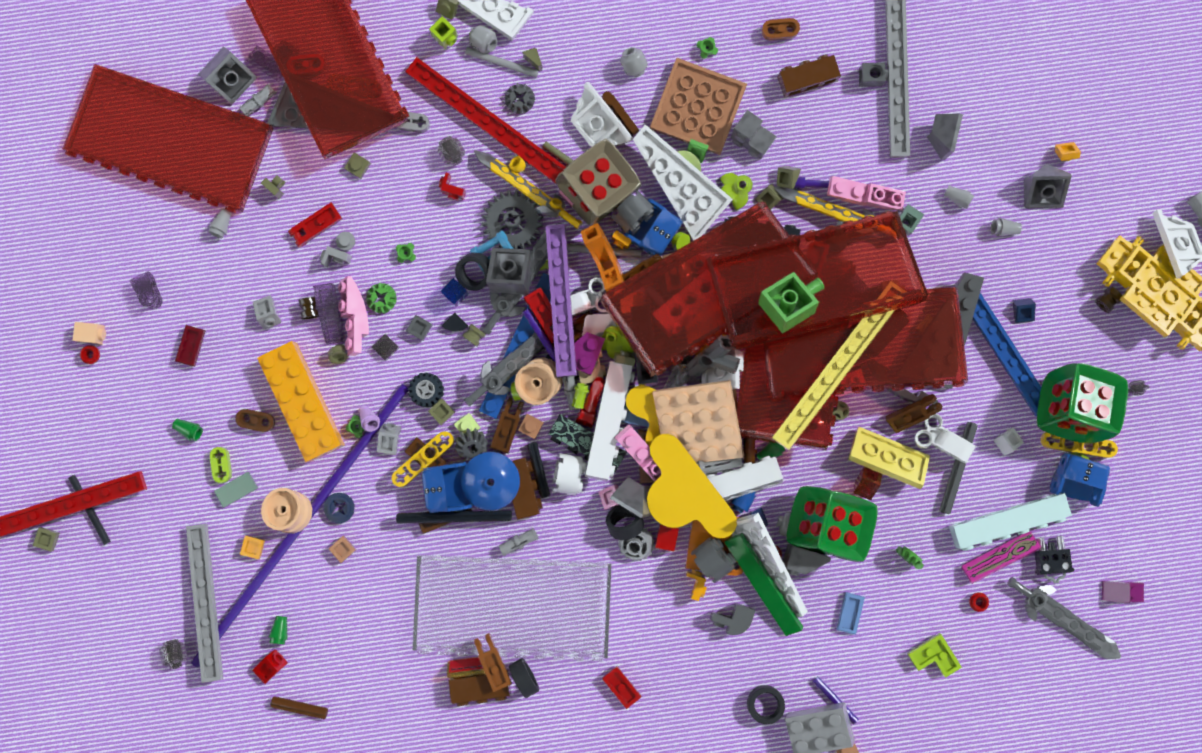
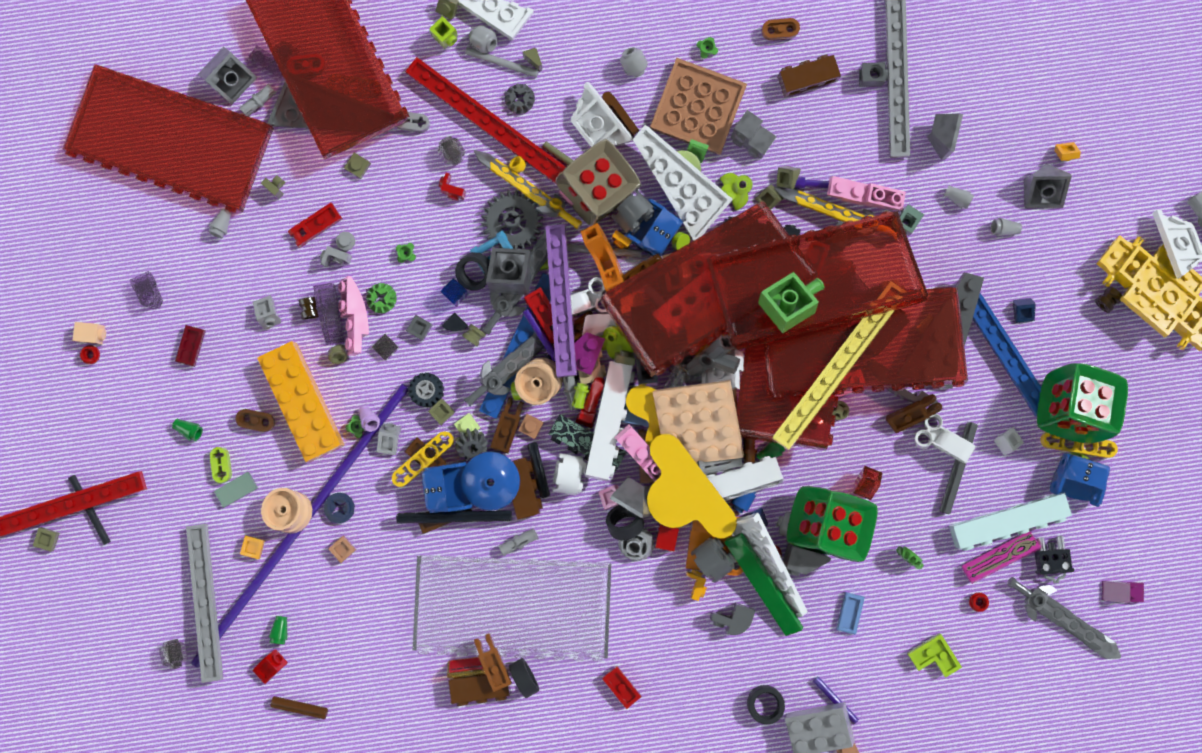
light yellow plate [848,427,930,489] -> none
clear smoke plate [1128,380,1150,396] -> none

